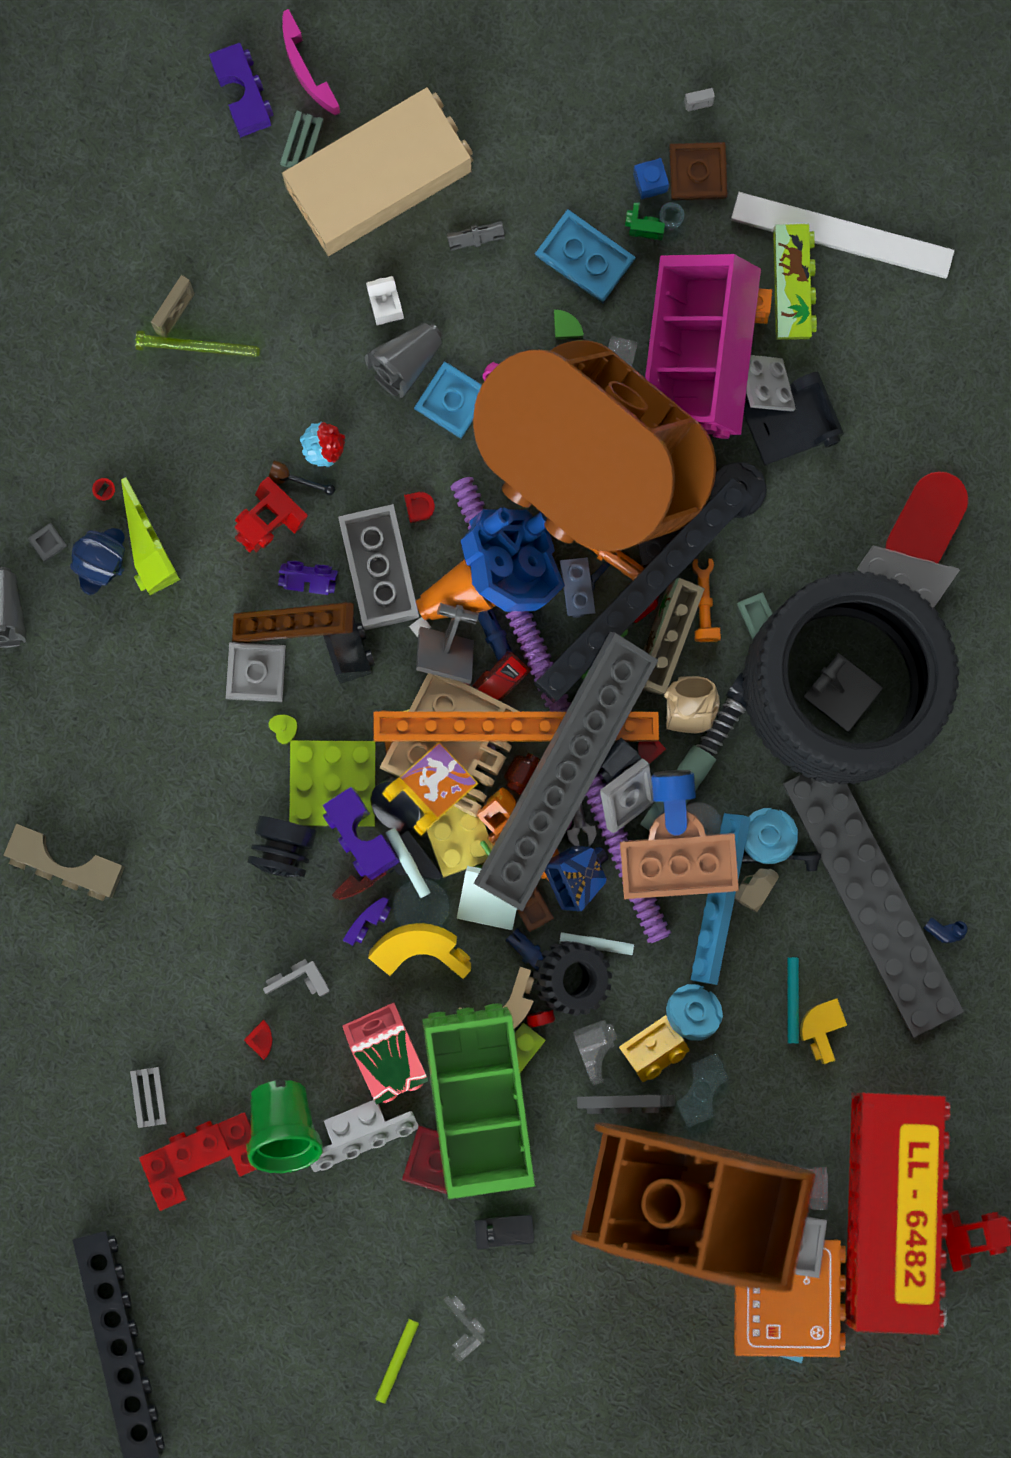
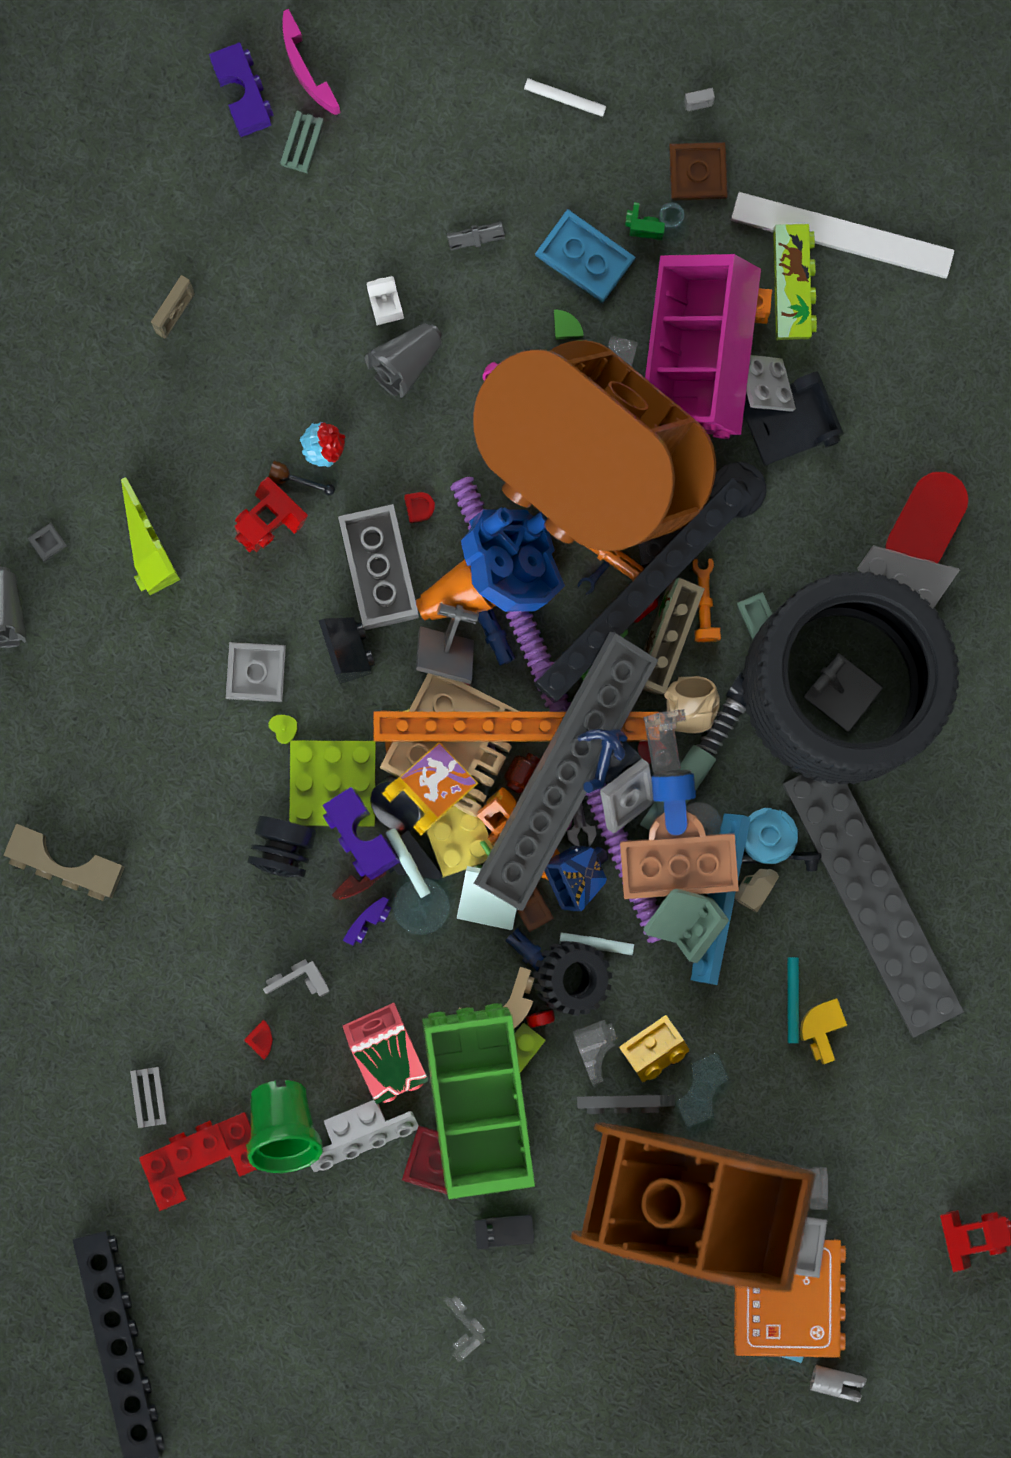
dark blue piece [70,528,125,595] -> none
red hinge [92,478,115,501] -> none
clear neon green bar [136,330,260,357] -> none
reddish brown tile [232,602,354,642] -> none
dark purple hinge [278,561,338,595] -> none
tan container [282,87,473,256] -> none
yellow arch [368,923,471,979] -> none
lime bar [375,1319,419,1404] -> none
white piece [409,617,431,638] -> none
dark azure tile [414,361,482,439] -> none
slope [472,650,531,701] -> none
sand blue hinge [560,558,595,618] -> none
blue brick [633,158,669,200] -> none
medium azure tile [666,984,723,1040] -> none
red piece [845,1093,950,1335] -> none
dark blue arm [923,917,968,944] -> none
none -> white bar [524,79,606,117]
none -> dark blue piece [577,729,628,793]
none -> clear bracket [644,709,686,773]
none -> sand green bracket [644,889,729,963]
none -> light grey hinge [810,1365,867,1402]

